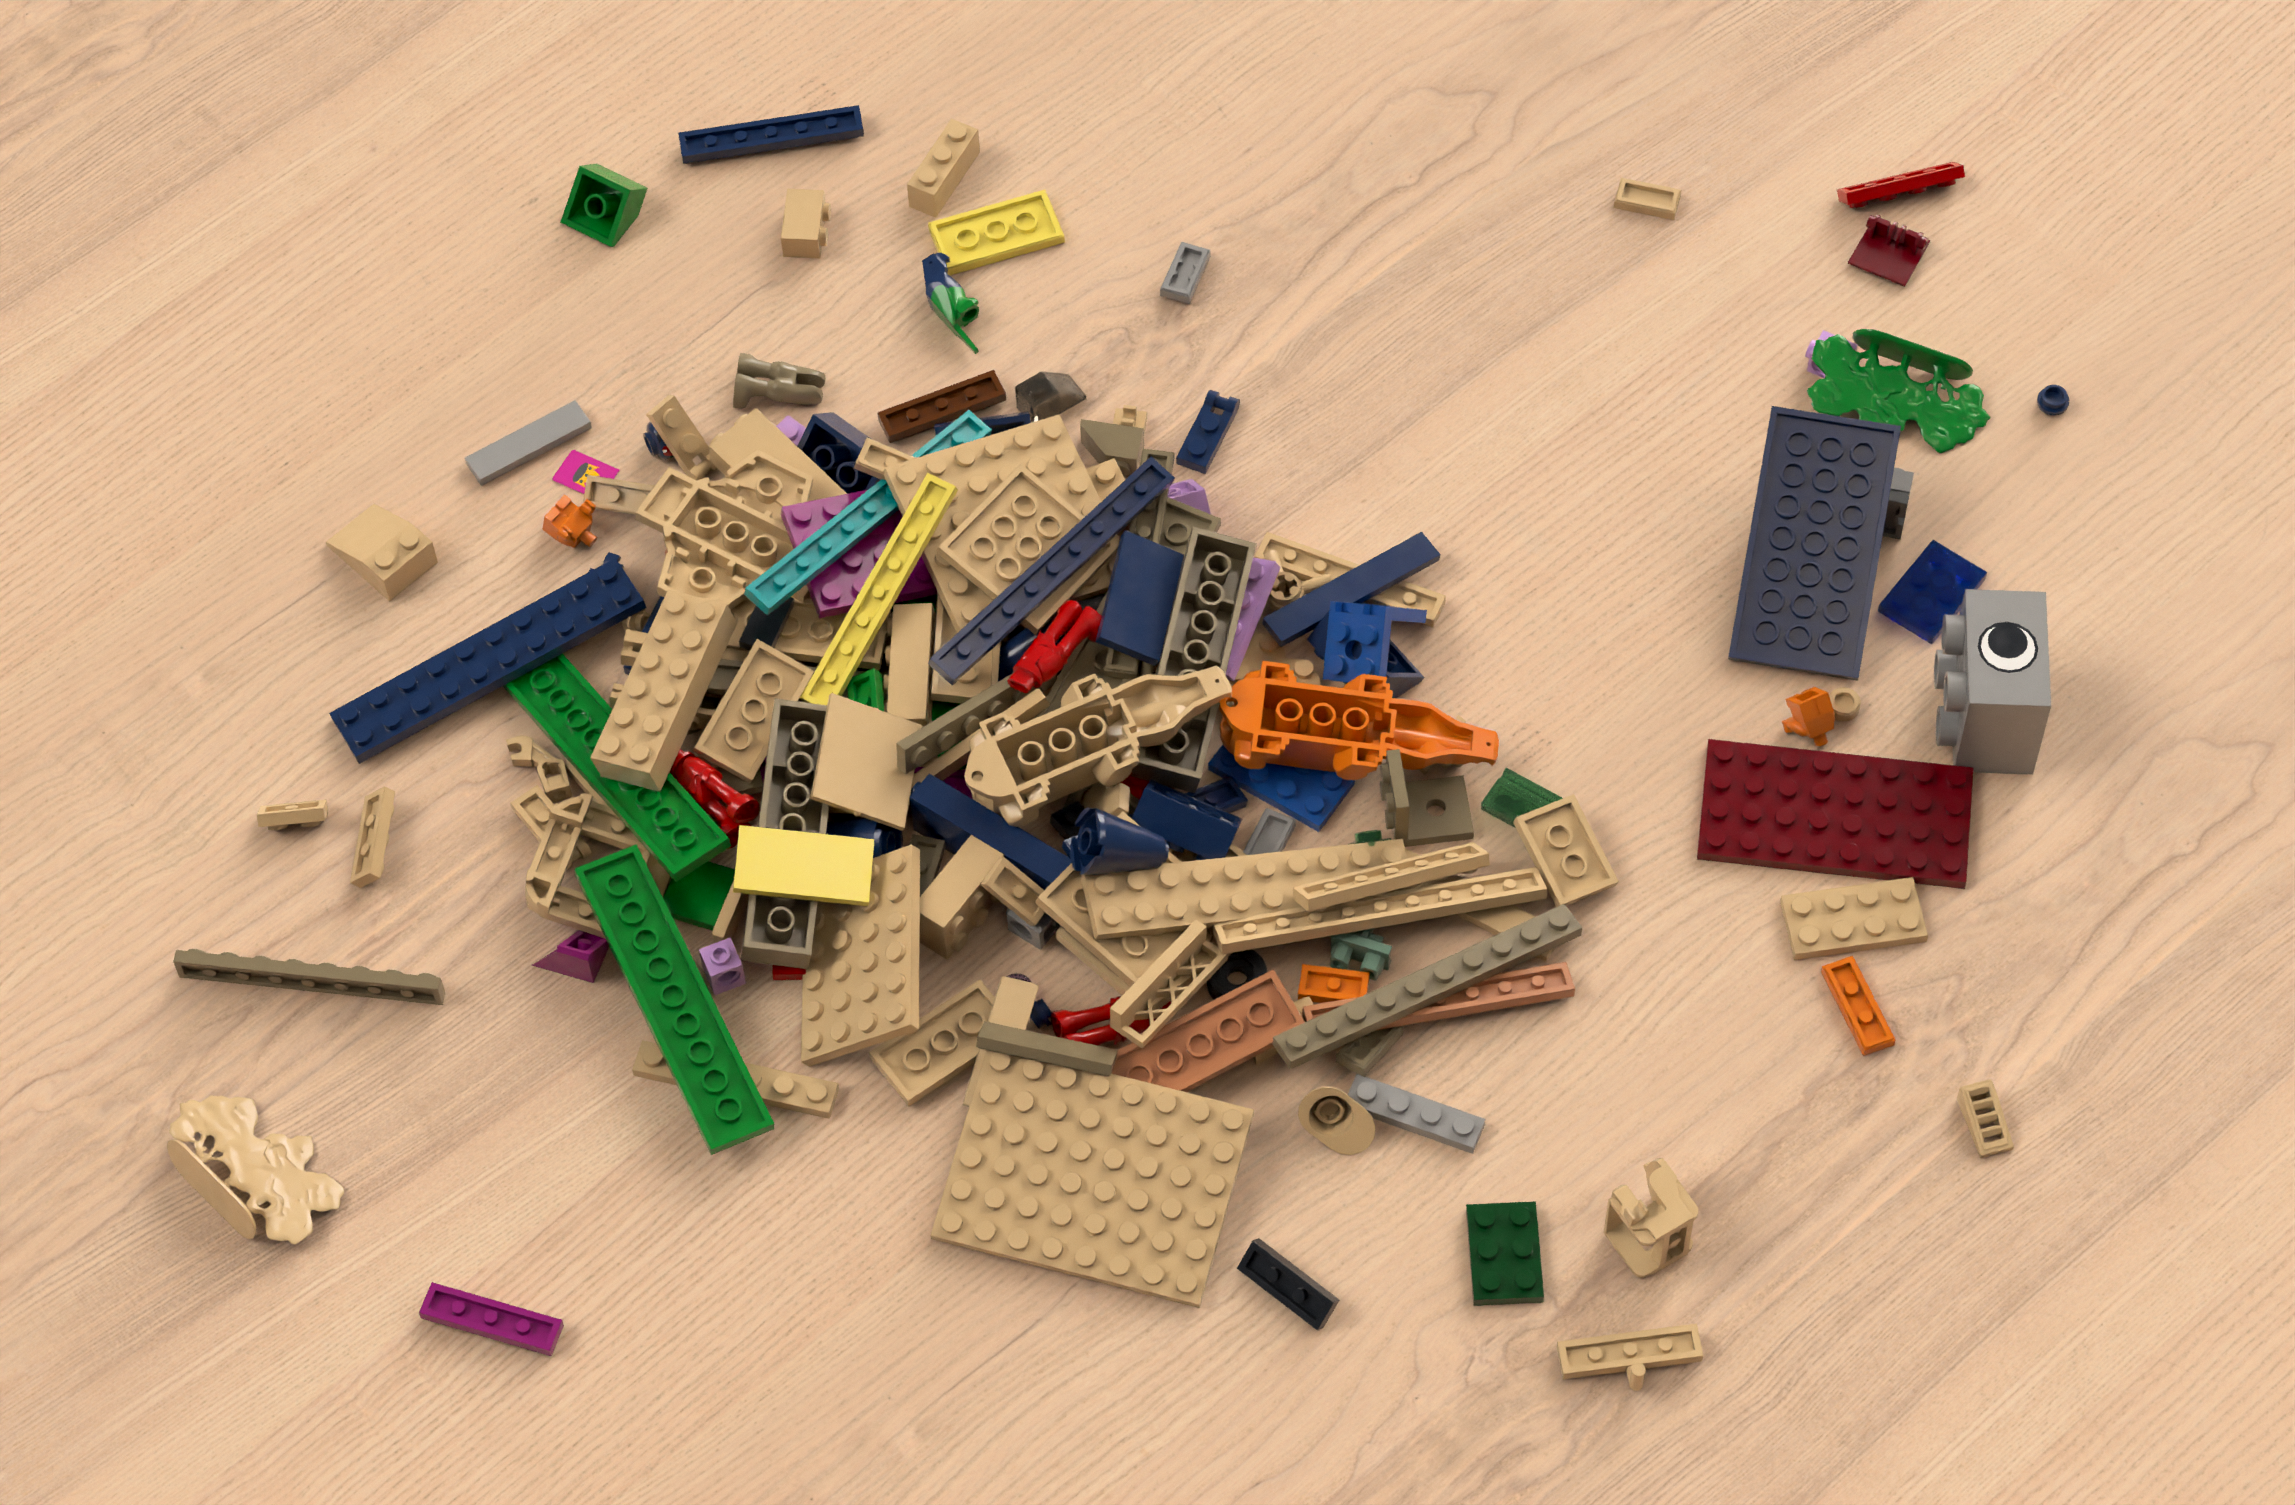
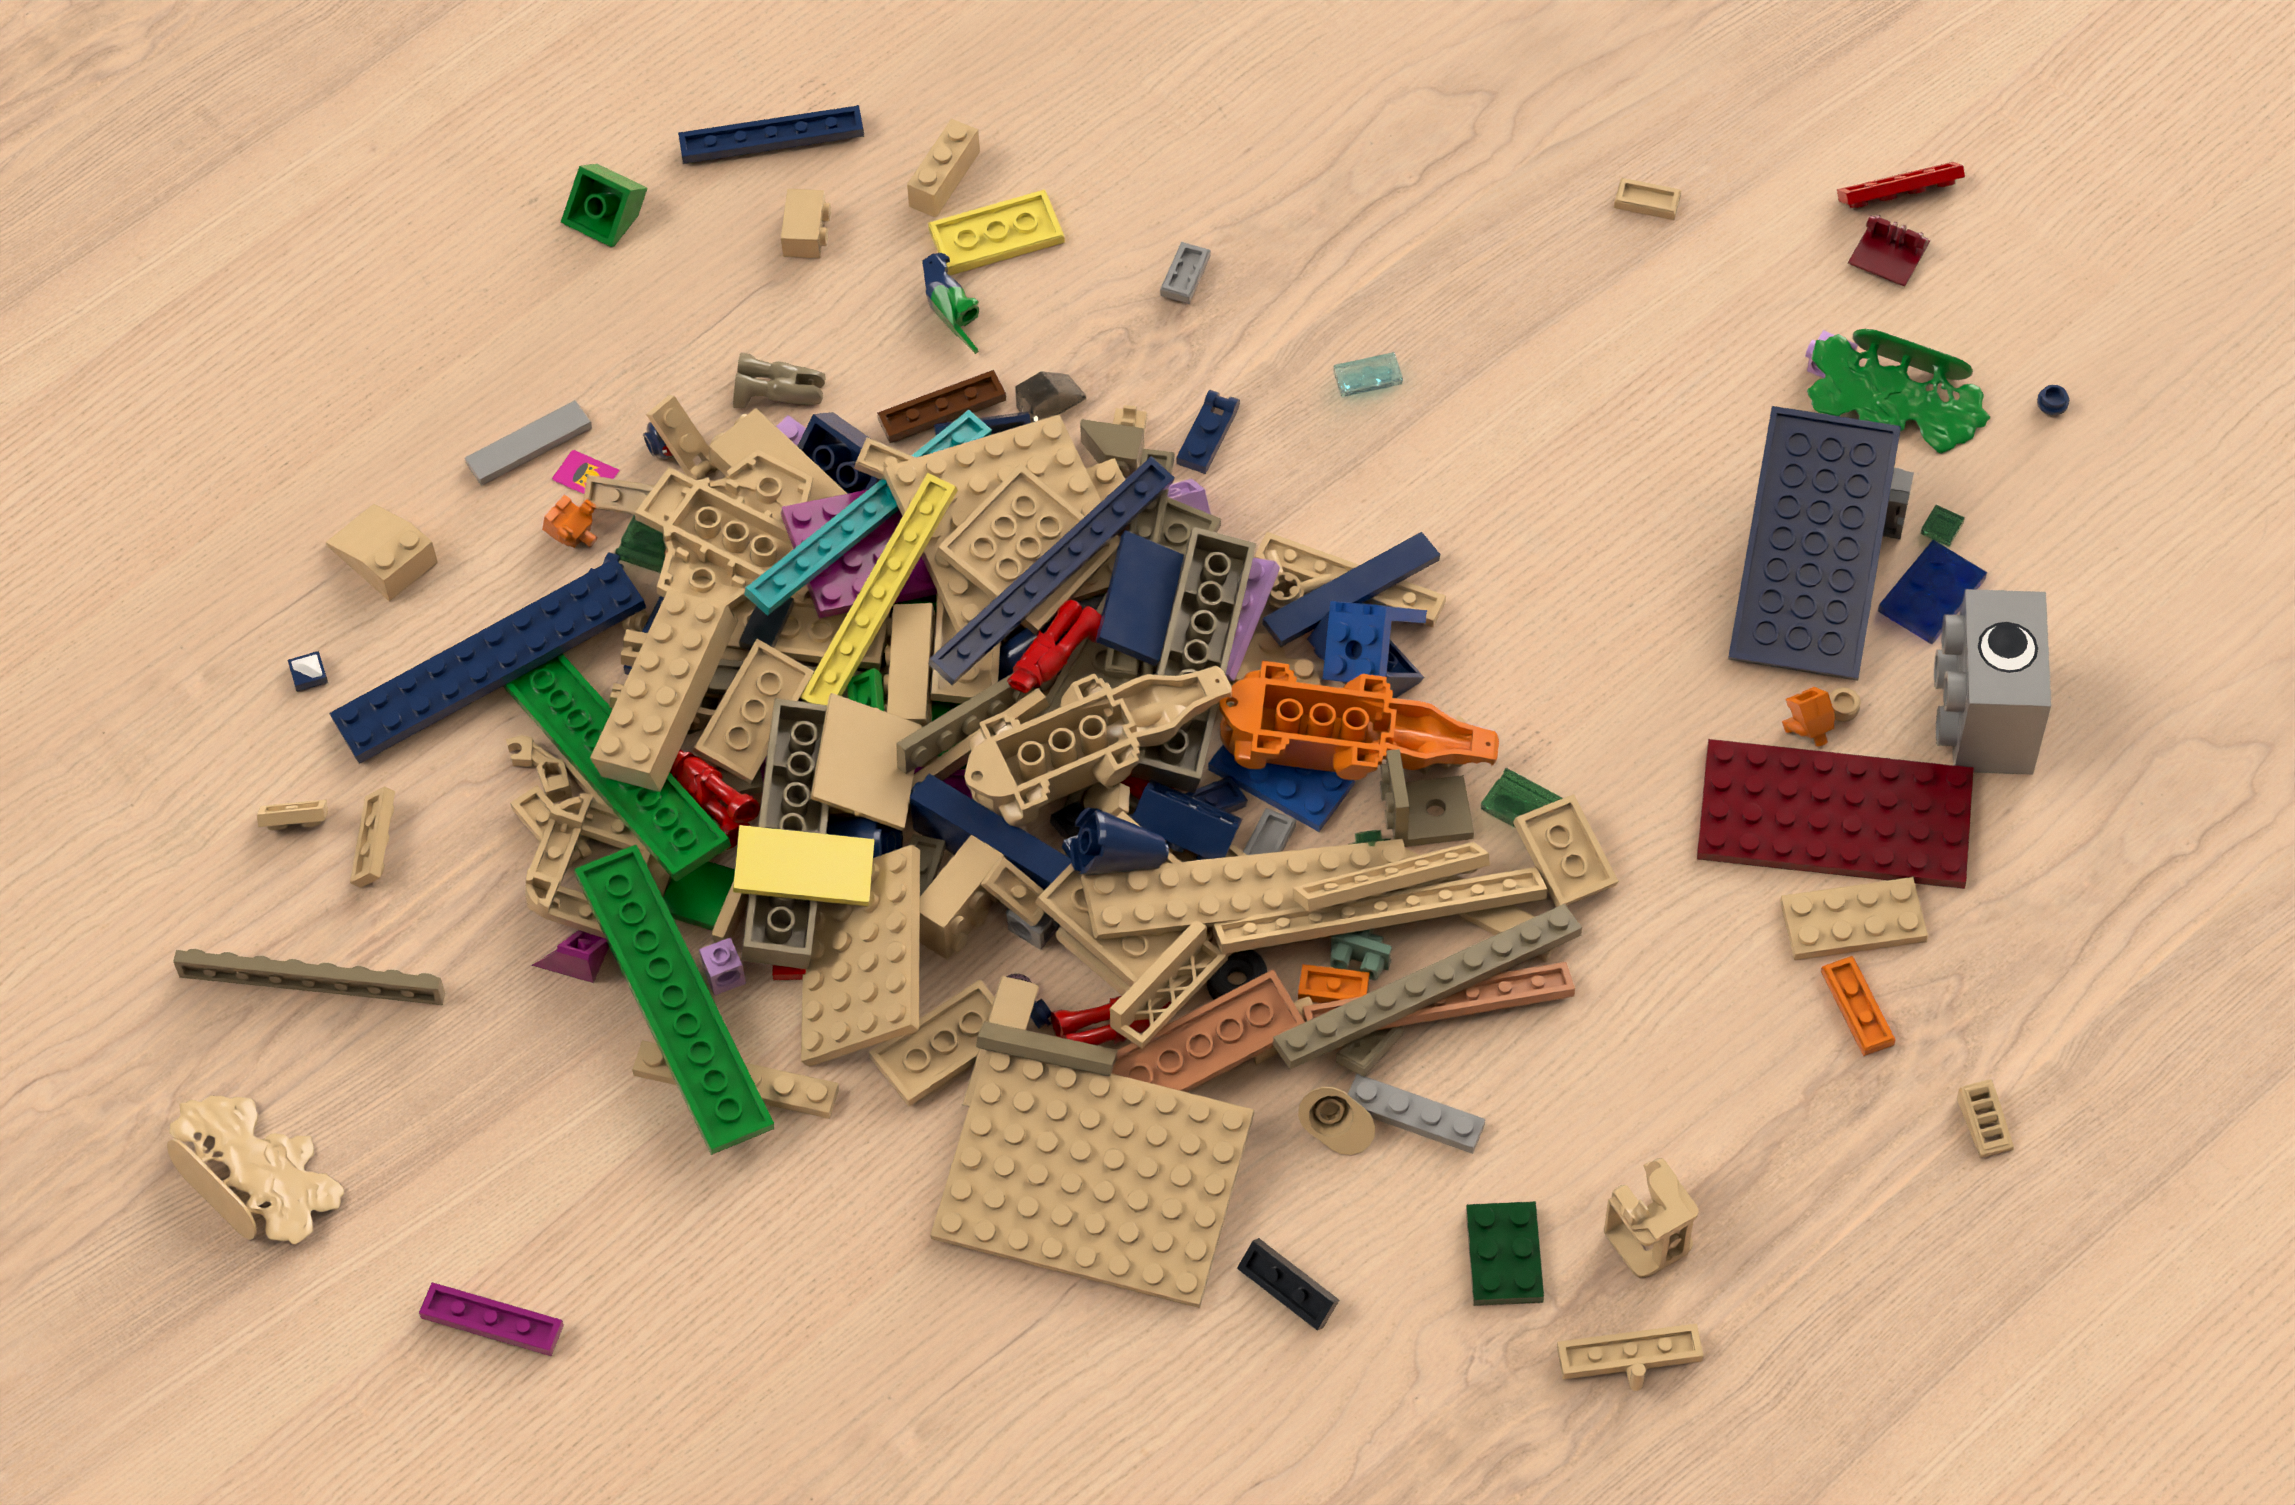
none -> tile [287,651,328,692]
none -> clear green plate [615,515,666,573]
none -> clear light blue plate [1333,352,1403,397]
none -> clear green tile [1920,505,1965,547]

